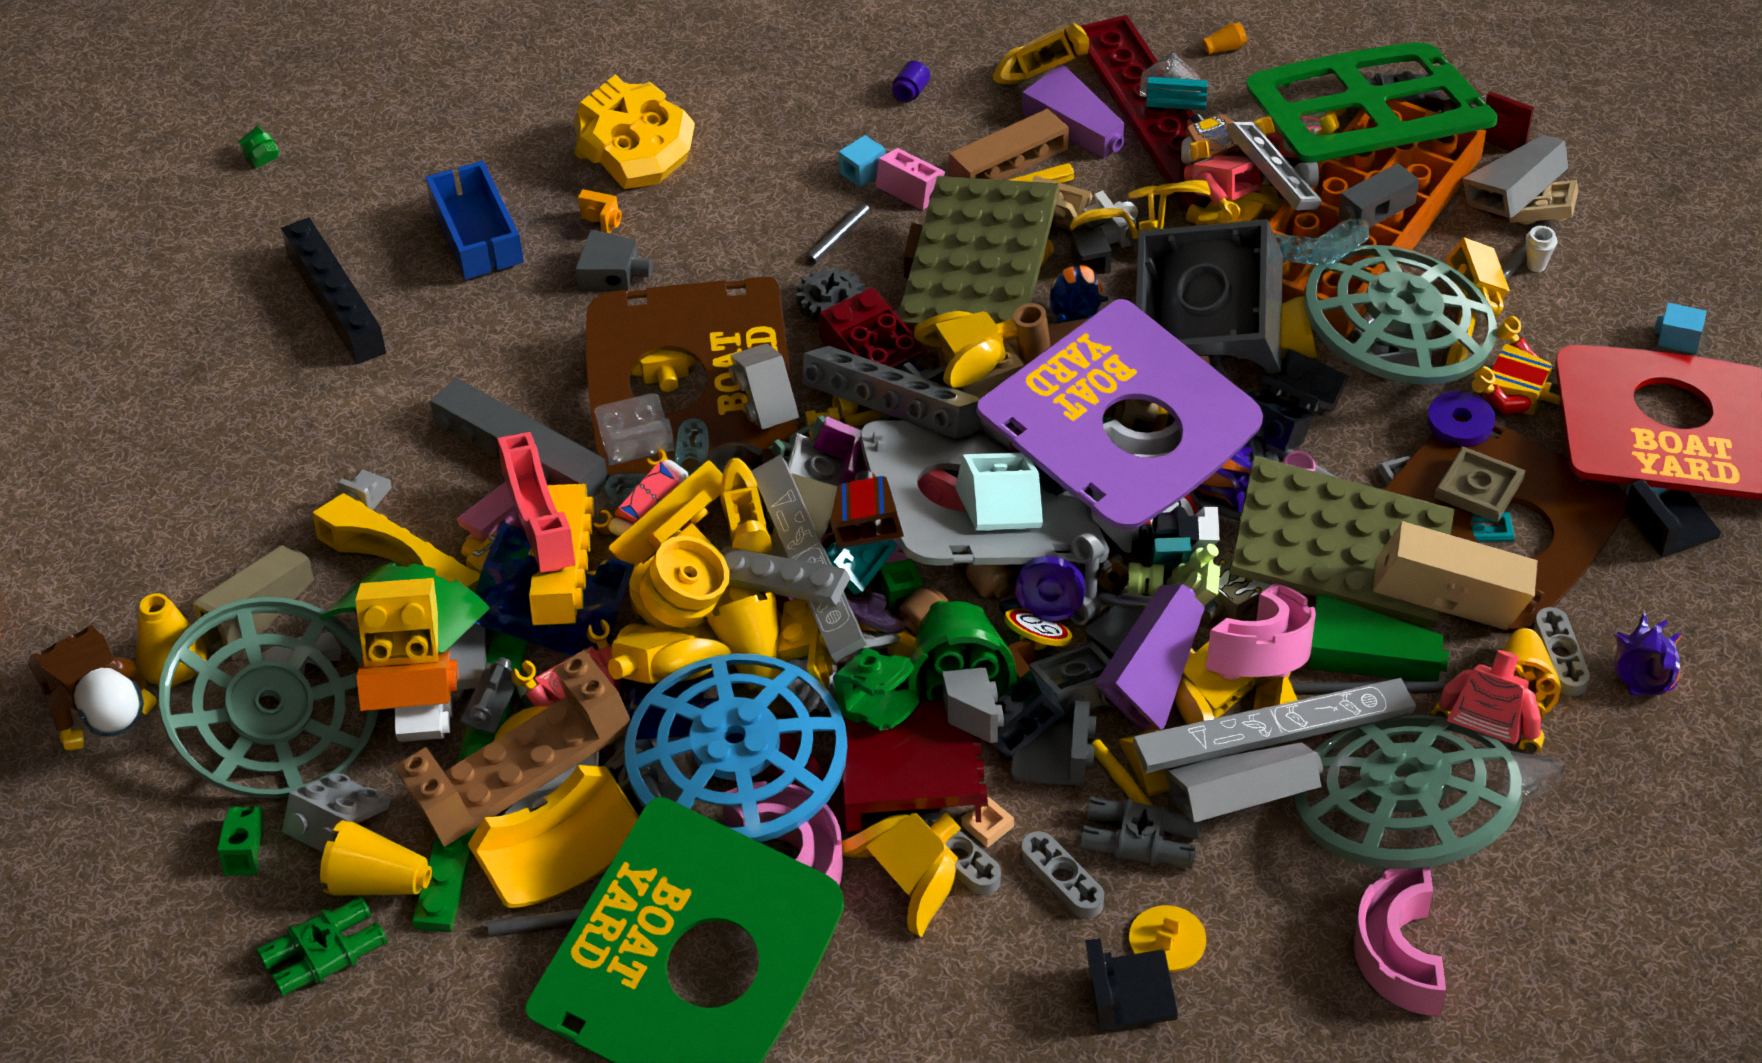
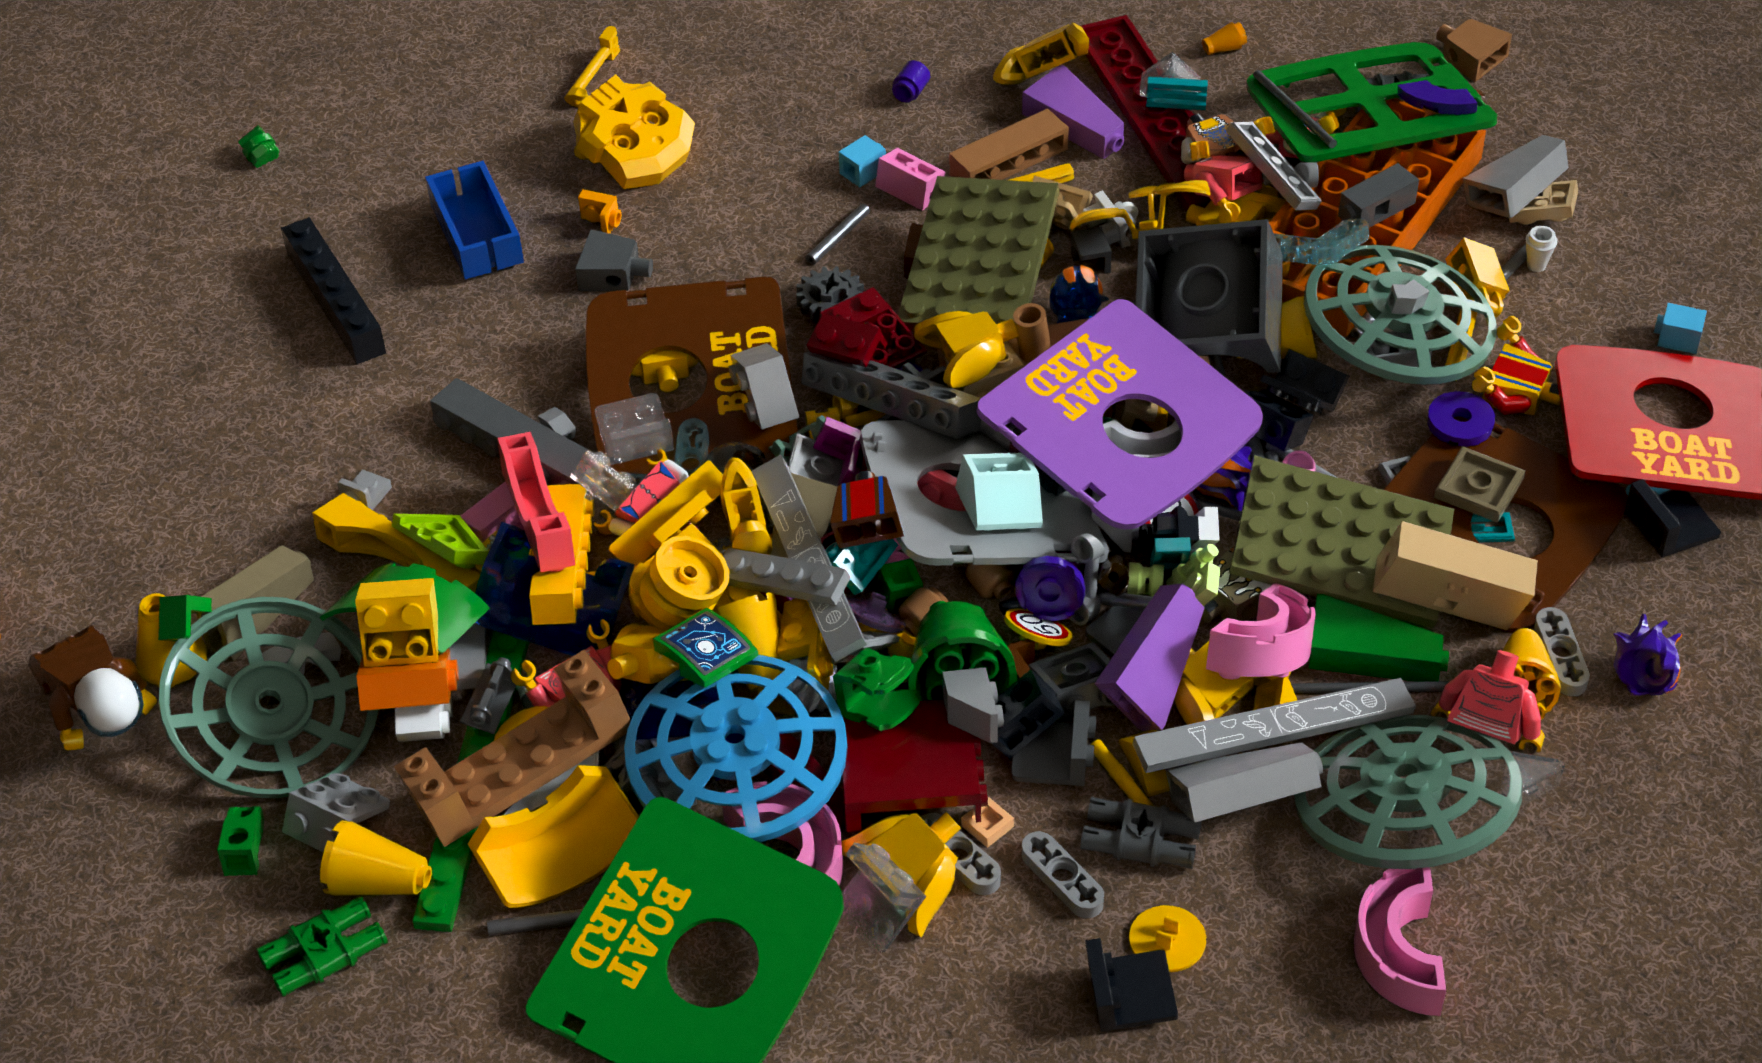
dark red piece [1483,91,1534,151] -> none
none -> green panel [158,595,212,642]
none -> lime wing [392,514,489,568]
none -> light grey piece [538,407,576,440]
none -> yellow hinge [564,26,620,107]
none -> clear hips [570,449,636,512]
none -> slope [653,608,758,688]
none -> dark red bracket [806,313,888,367]
none -> clear bracket [842,842,927,953]
none -> dark grey axle [1253,70,1337,148]
none -> light grey piece [1387,280,1429,314]
none -> dark purple tile [1397,80,1477,115]
none -> medium nougat torso [1436,19,1512,82]

